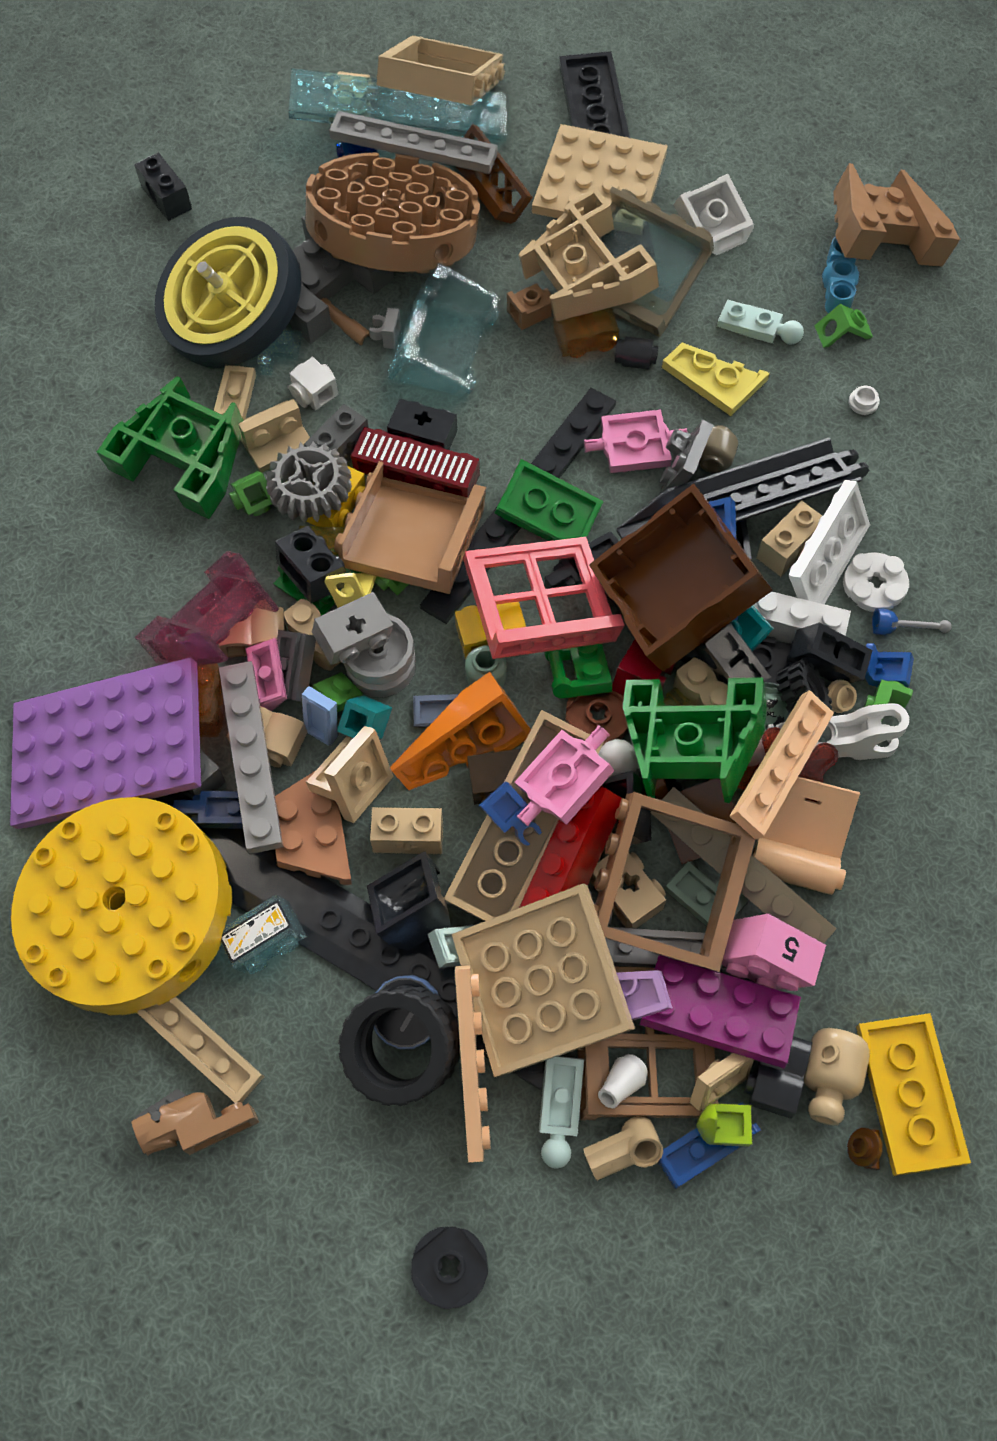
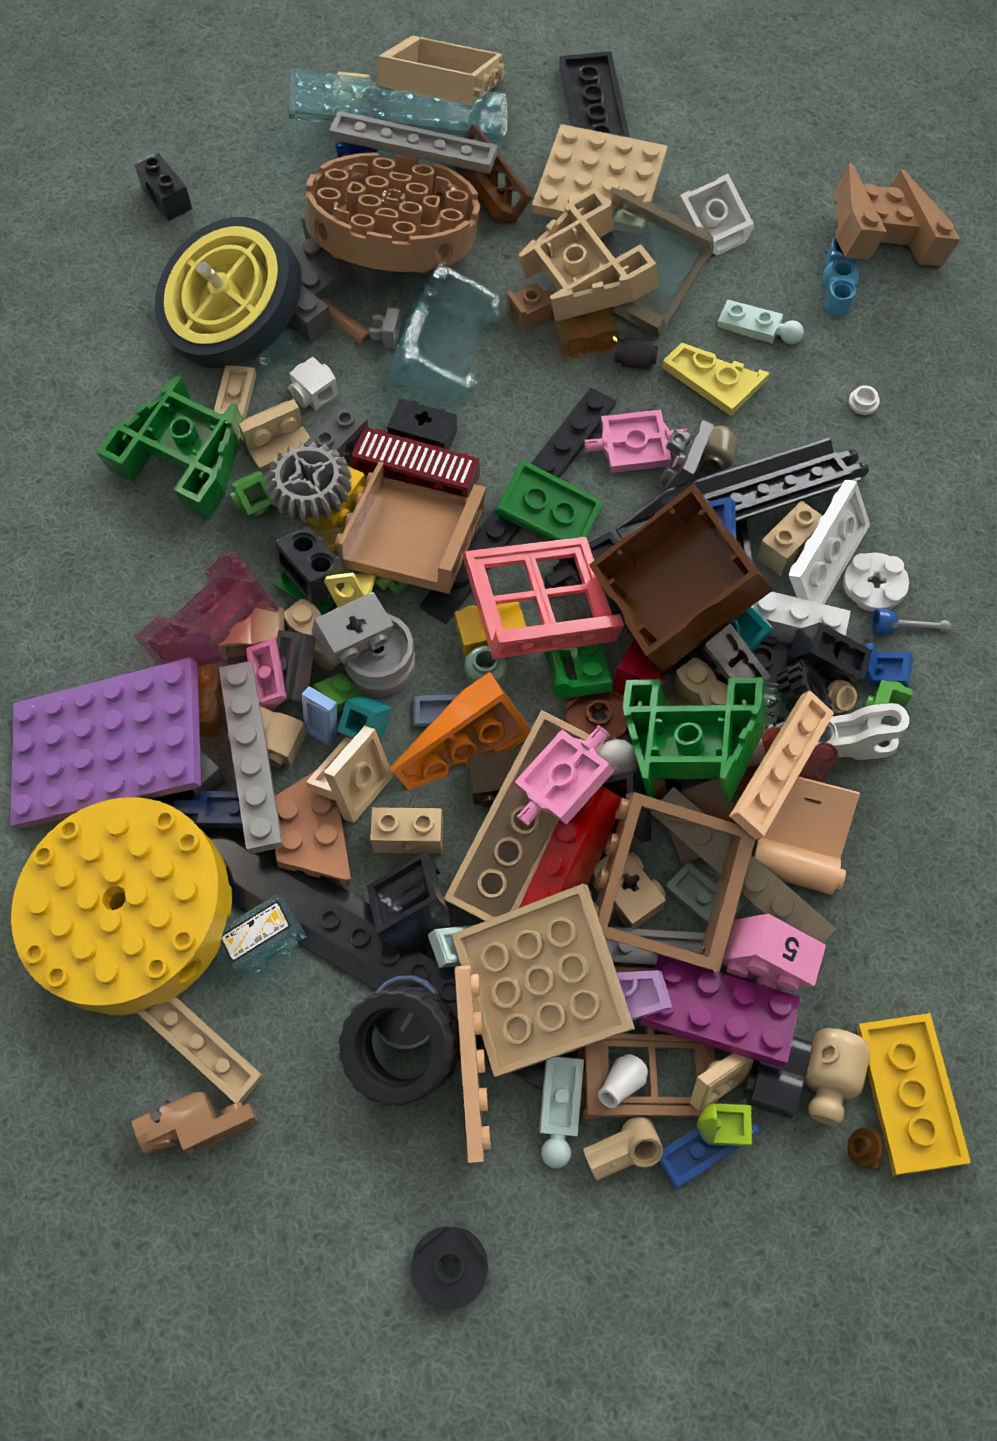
blue plate [479,781,542,846] -> none
bright green bracket [814,304,873,348] -> none

